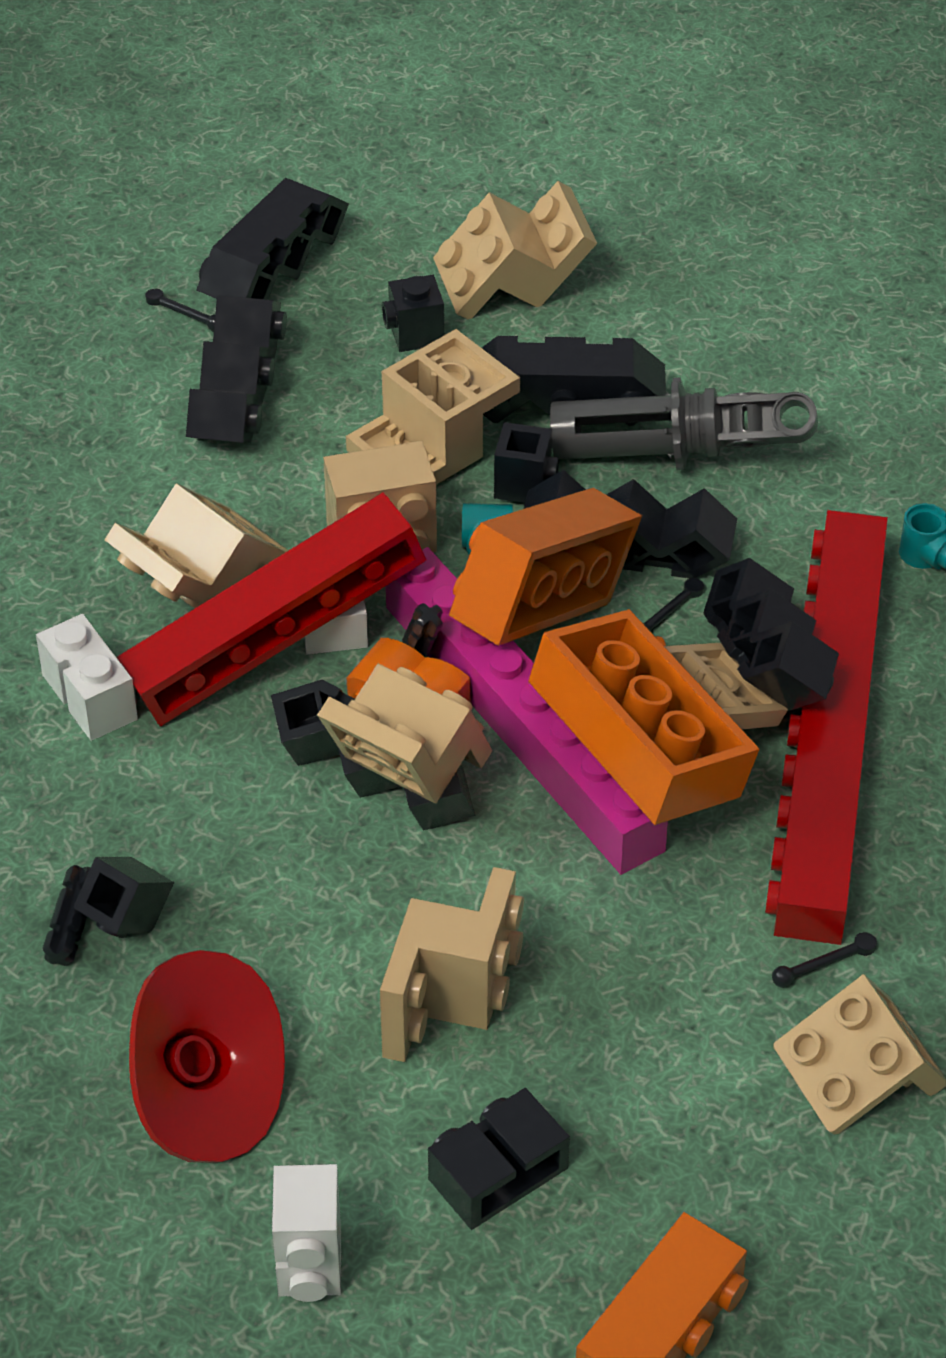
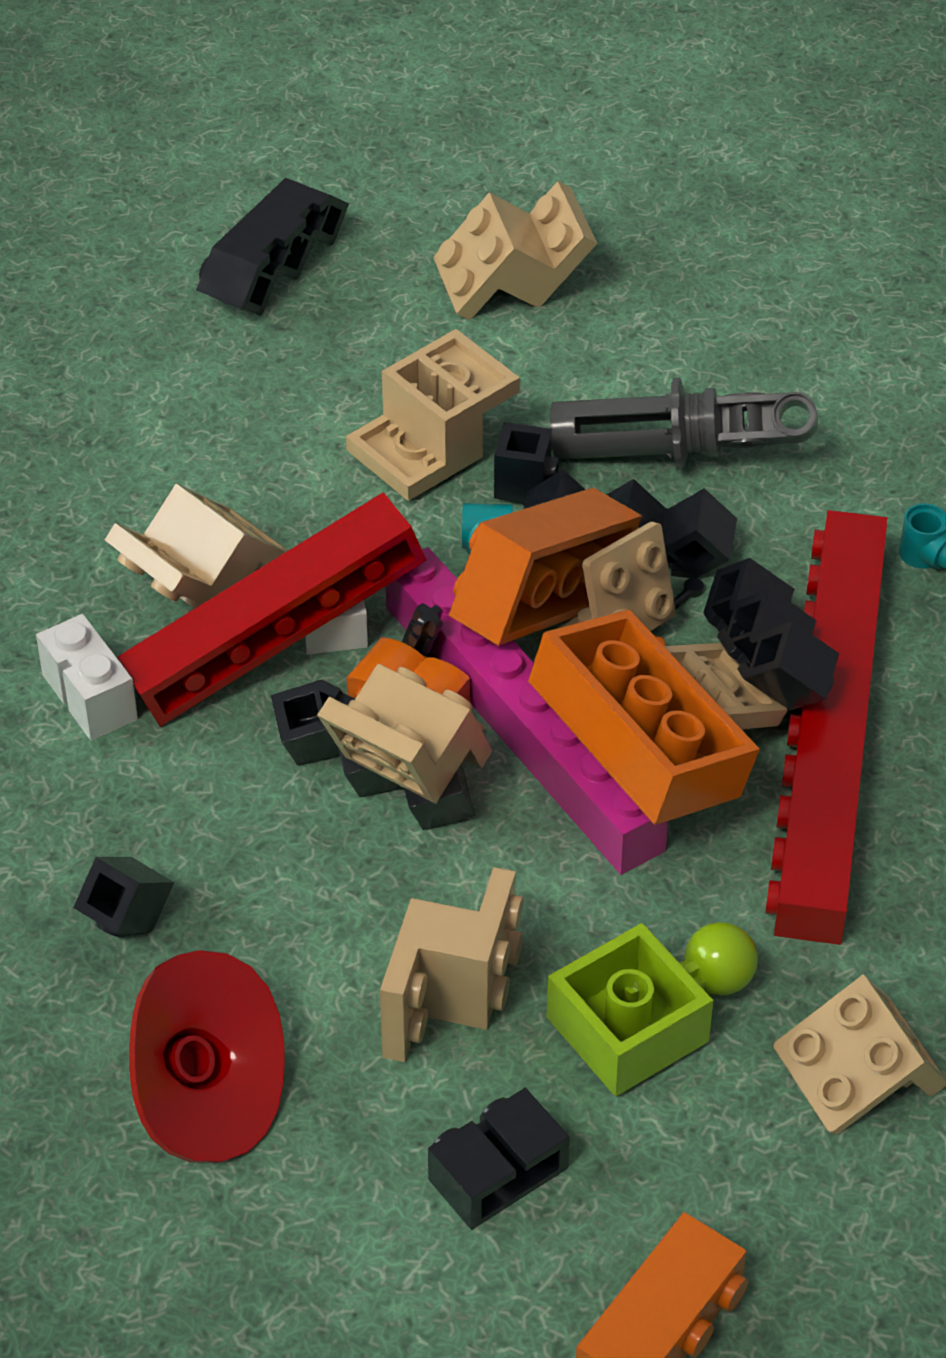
black axle [43,865,90,966] -> none
black hinge [145,288,215,332] -> none
black brick [186,295,287,443] -> none
white piece [272,1164,341,1302] -> none
tan brick [323,441,437,553] -> none
black brick [382,274,445,352] -> none
black brick [481,336,666,426] -> none
black hinge [772,932,877,988] -> none
none -> lime brick [546,922,758,1097]
none -> tan bracket [558,522,676,631]

